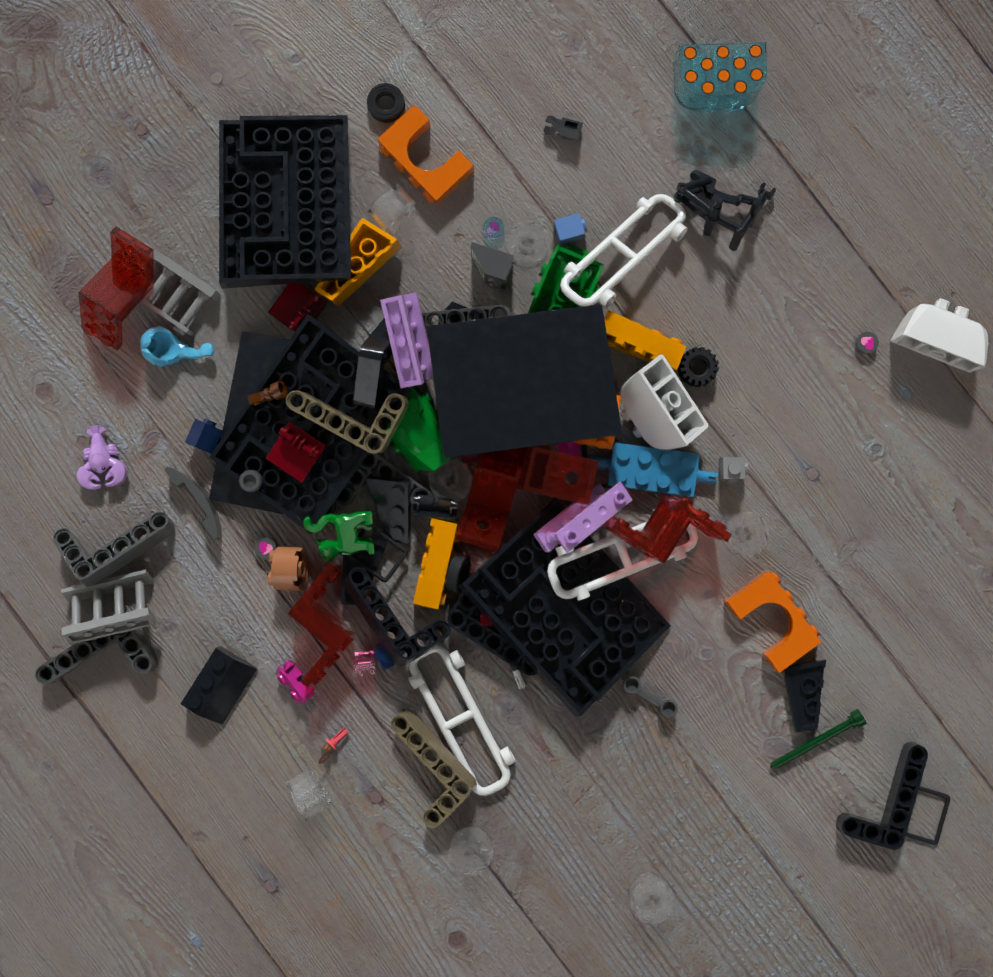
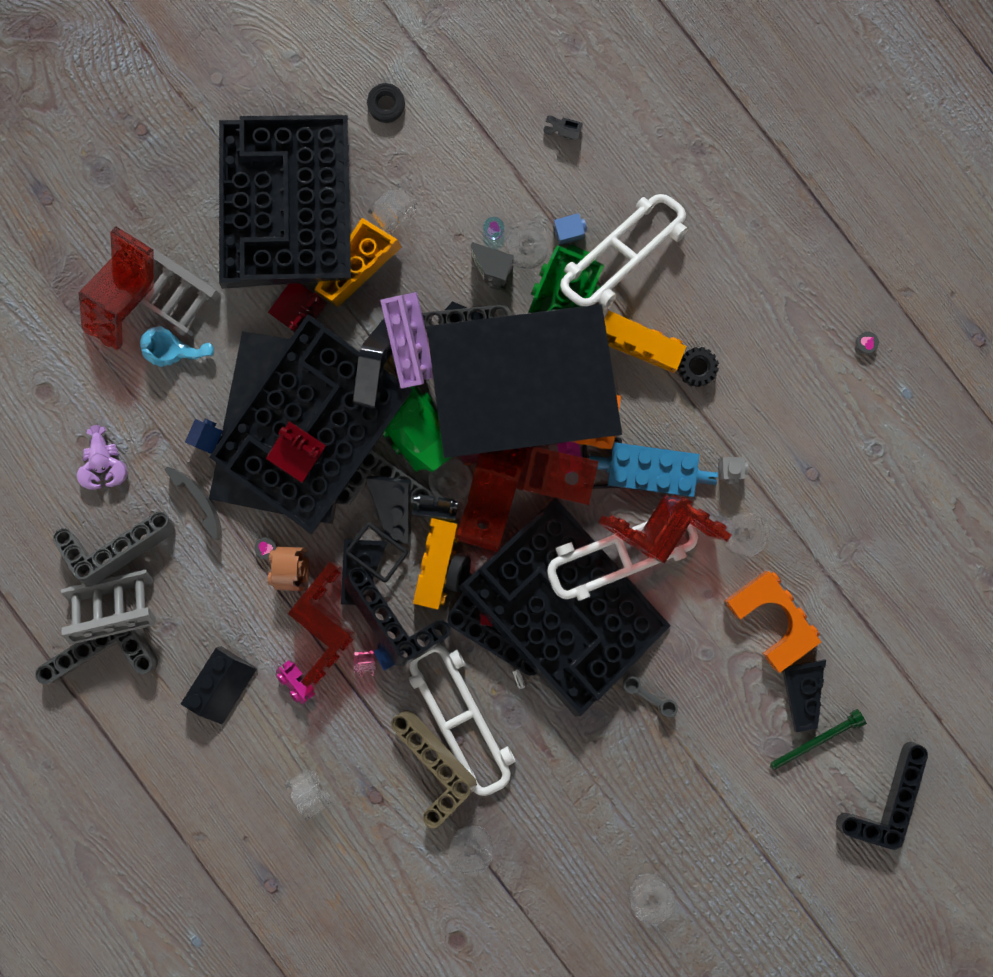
dark grey tile [239,470,263,492] -> none
reddish brown piece [247,381,288,406] -> none
dark tan beam [286,391,409,454] -> none
green animal [303,511,374,562] -> none
coral piece [318,728,349,764] -> none
orange arch [377,104,474,206] -> none
lavender fence [533,482,632,553] -> none
white hips [620,354,708,450] -> none
clear light blue brick [673,42,767,113] -> none
black piece [673,170,776,251] -> none
white hips [890,298,988,373] -> none
black piece [906,786,951,845] -> none

